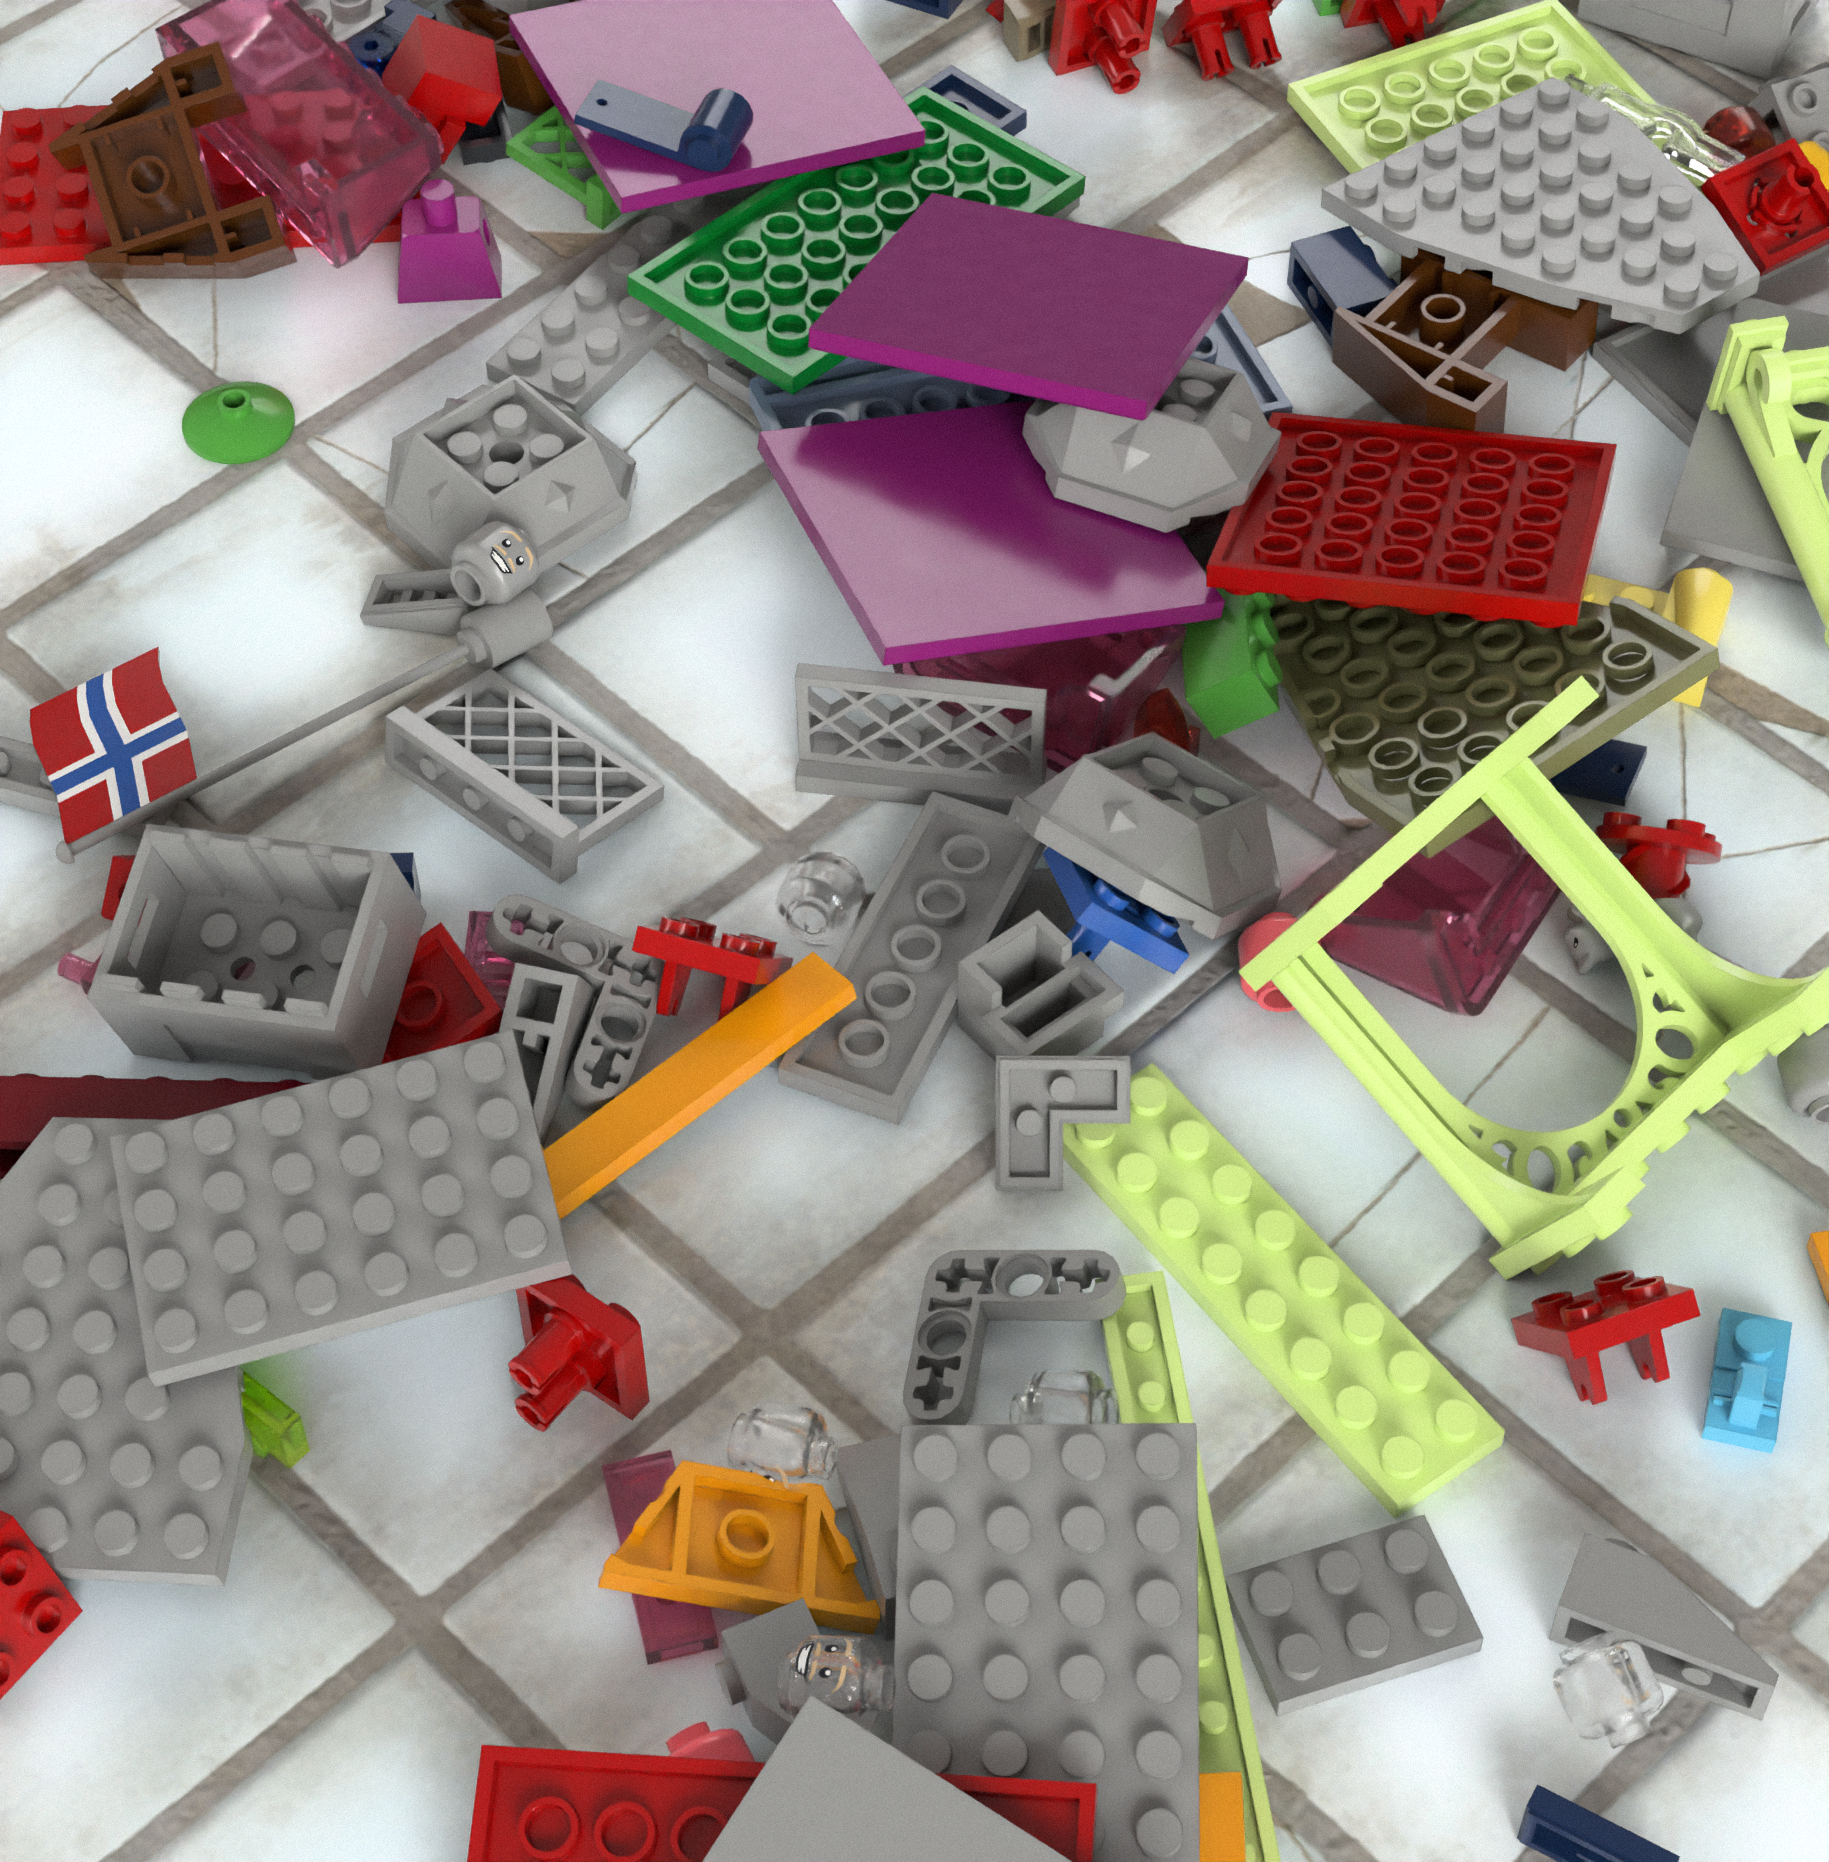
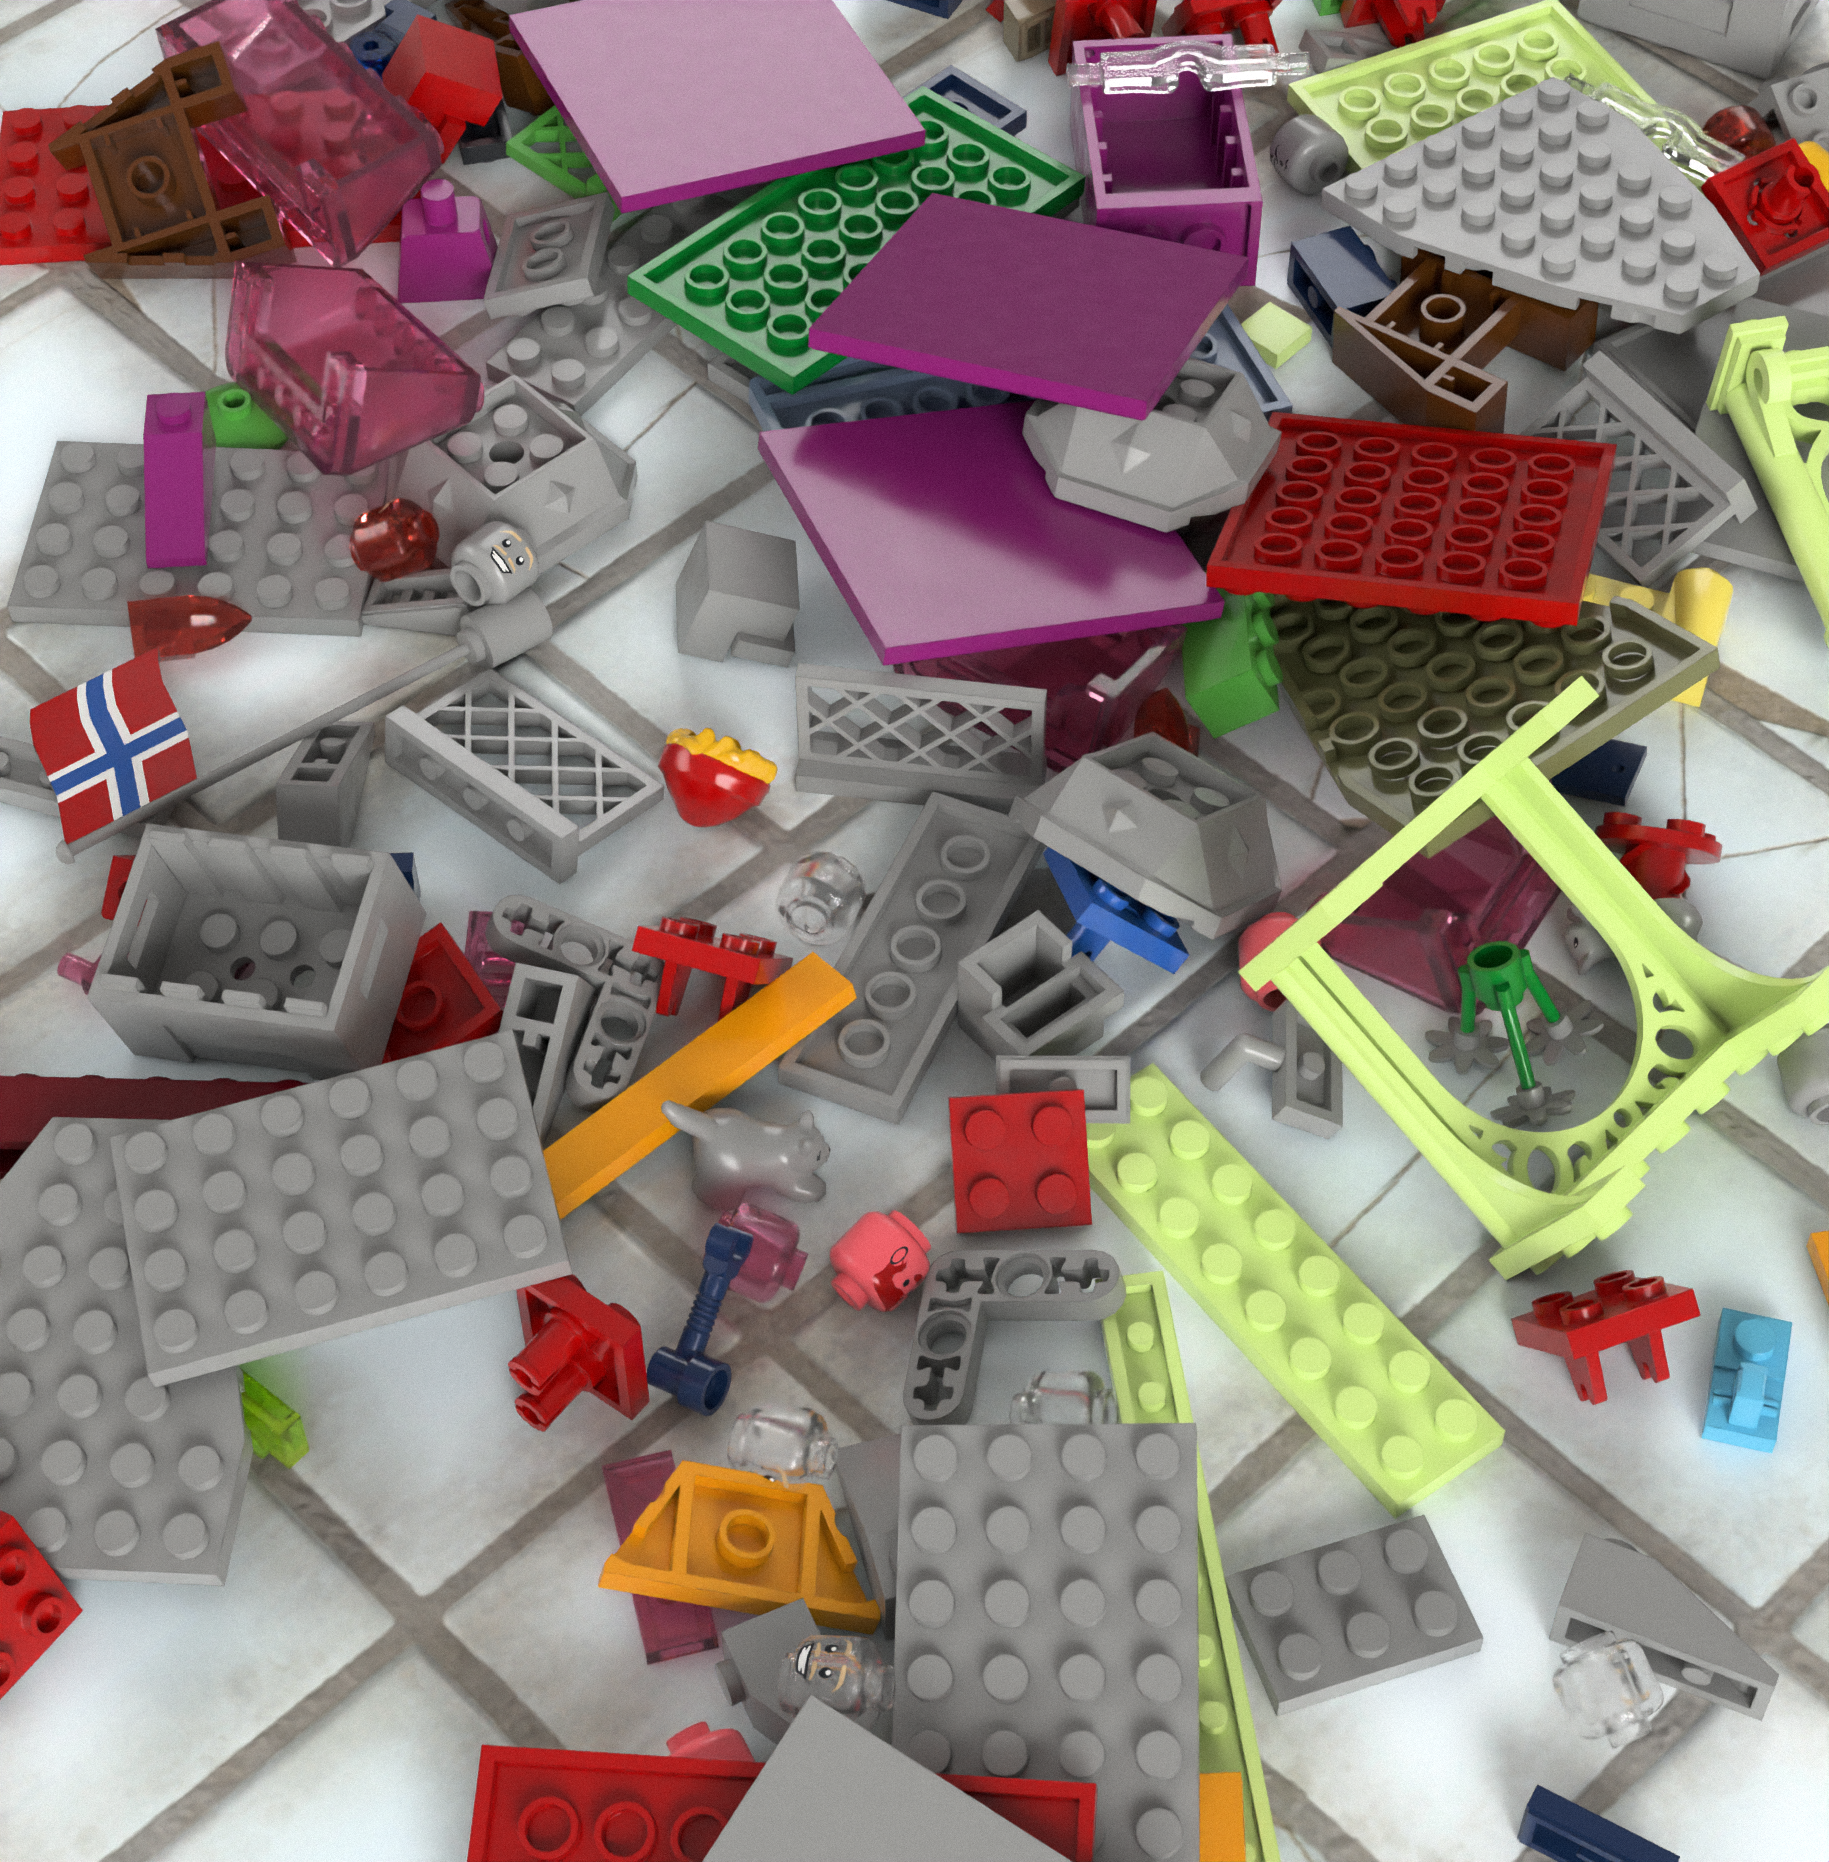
door [574,79,753,172] -> none
none -> light grey plate [7,441,391,637]
none -> clear red plate [127,595,252,662]
none -> magenta slope [143,392,216,568]
none -> clear pink windscreen [225,261,484,476]
none -> light grey slope [275,721,375,847]
none -> clear red head [349,498,440,582]
none -> light grey plate [483,192,615,319]
none -> dark blue brick [646,1222,753,1416]
none -> red hair [658,728,778,828]
none -> light grey animal [661,1100,831,1211]
none -> light grey plate [676,520,800,668]
none -> clear pink head [702,1203,809,1303]
none -> coral head [829,1210,931,1312]
none -> red plate [948,1088,1092,1234]
none -> clear piece [1066,40,1310,94]
none -> magenta container [1070,34,1263,286]
none -> light grey plate [1200,1000,1343,1139]
none -> yellowish green tile [1241,302,1312,369]
none -> light grey head [1270,114,1348,194]
none -> light grey plate [1298,29,1397,74]
none -> plant [1425,941,1604,1128]
none -> light grey fence [1519,350,1758,588]

